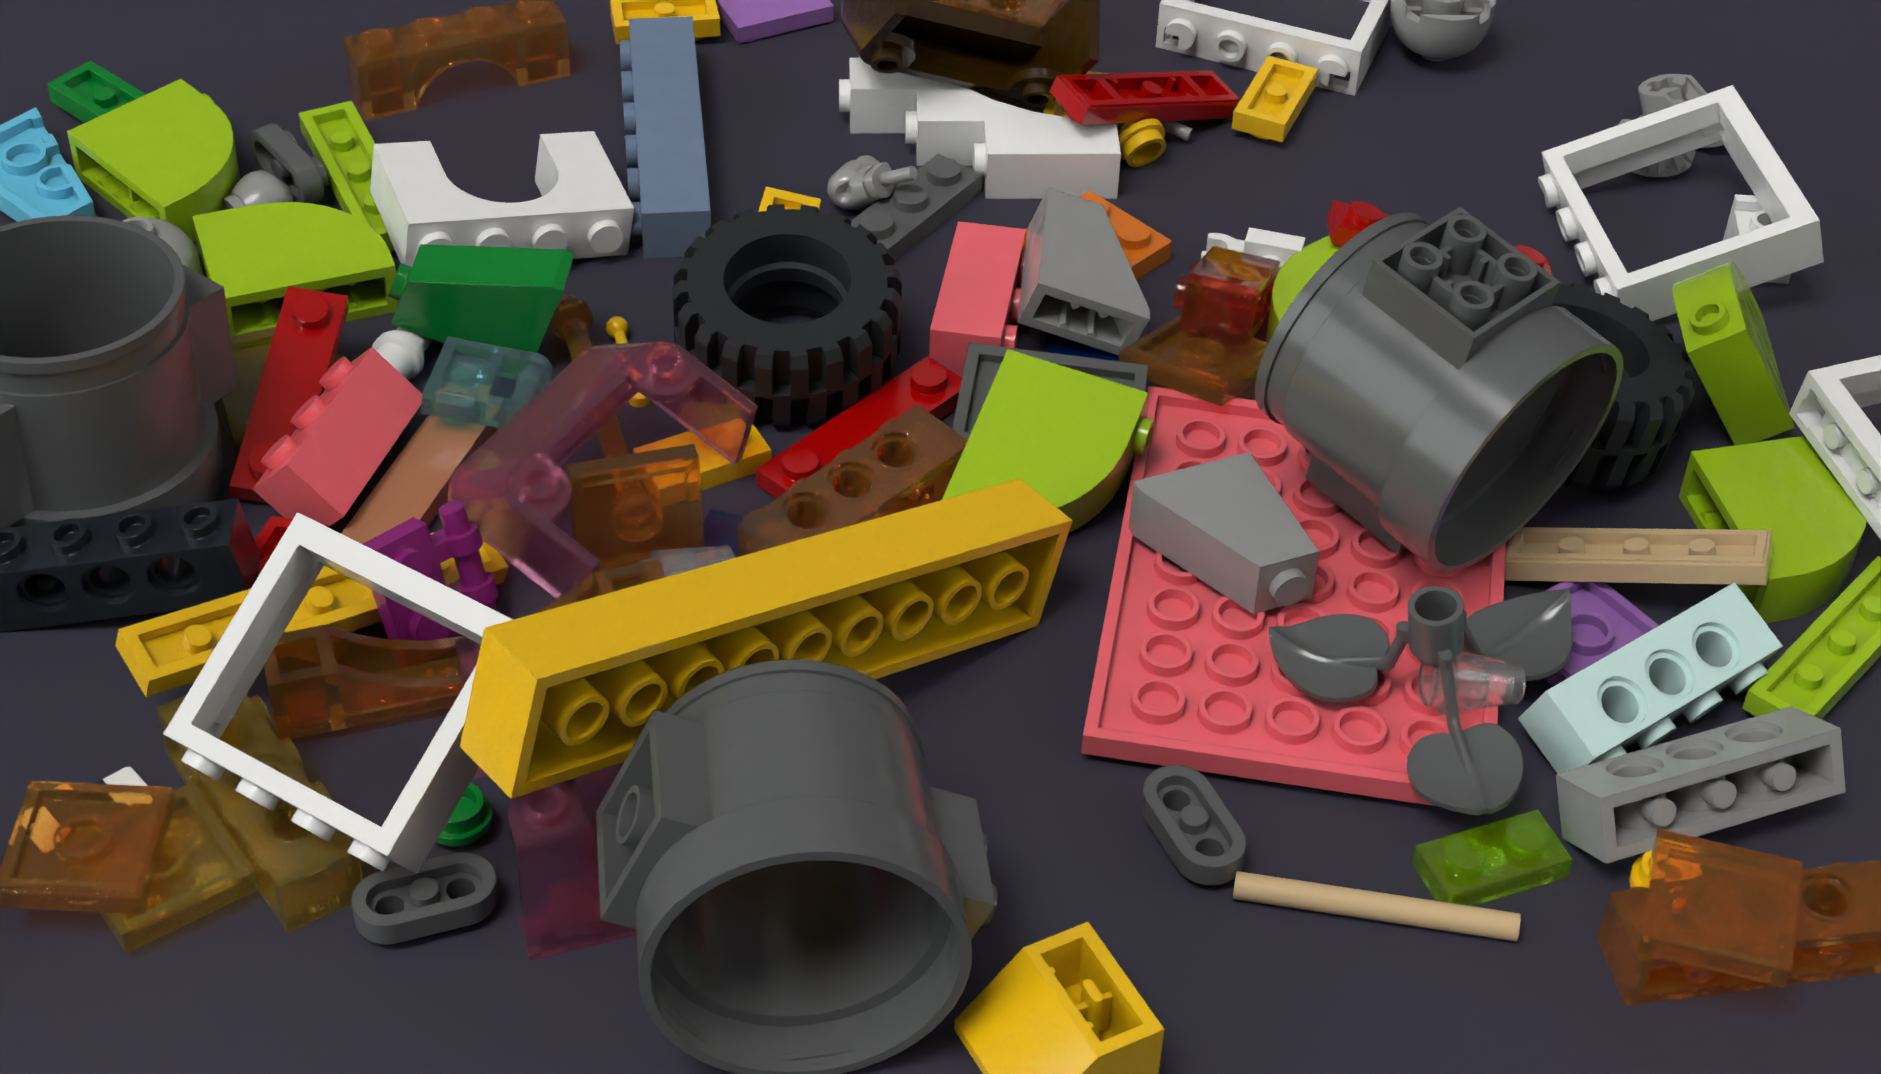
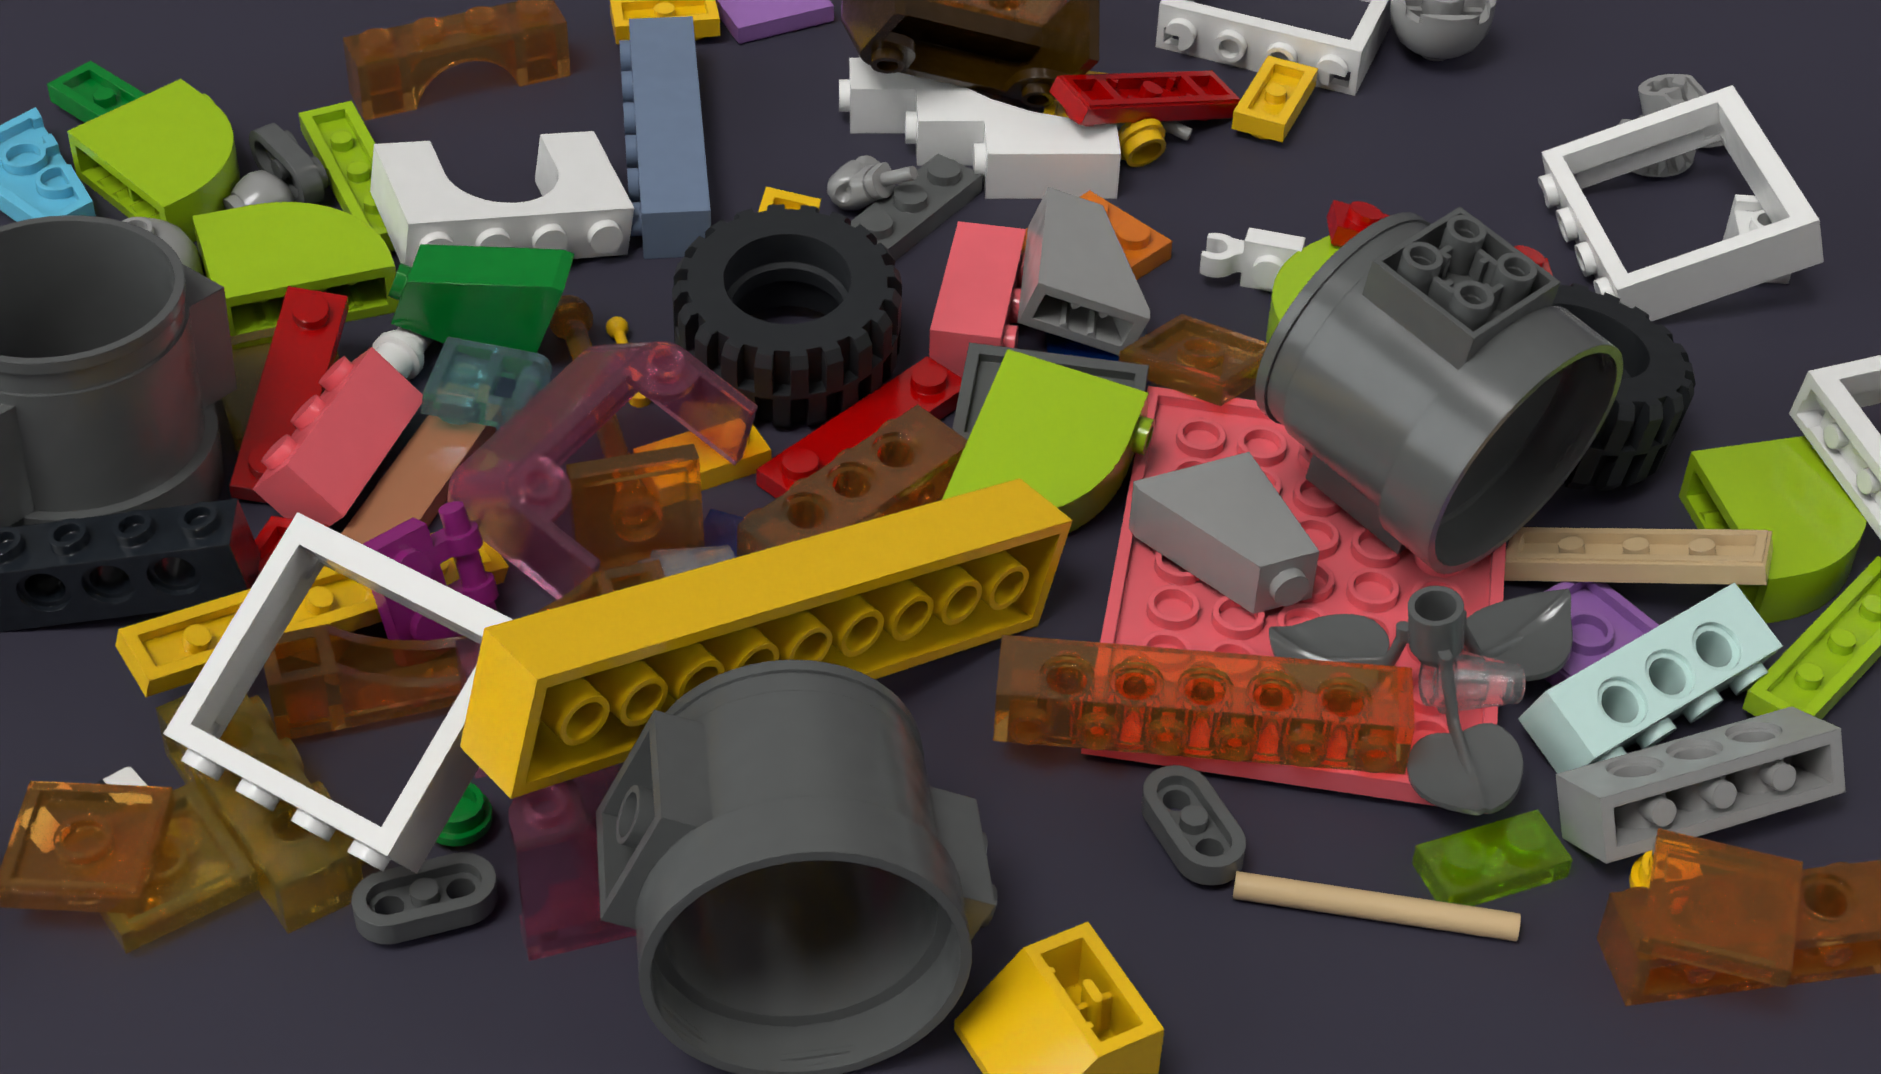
clear red brick [1174,246,1280,345] -> none
lime brick [1673,261,1795,445] -> none
none -> clear orange brick [993,635,1415,775]

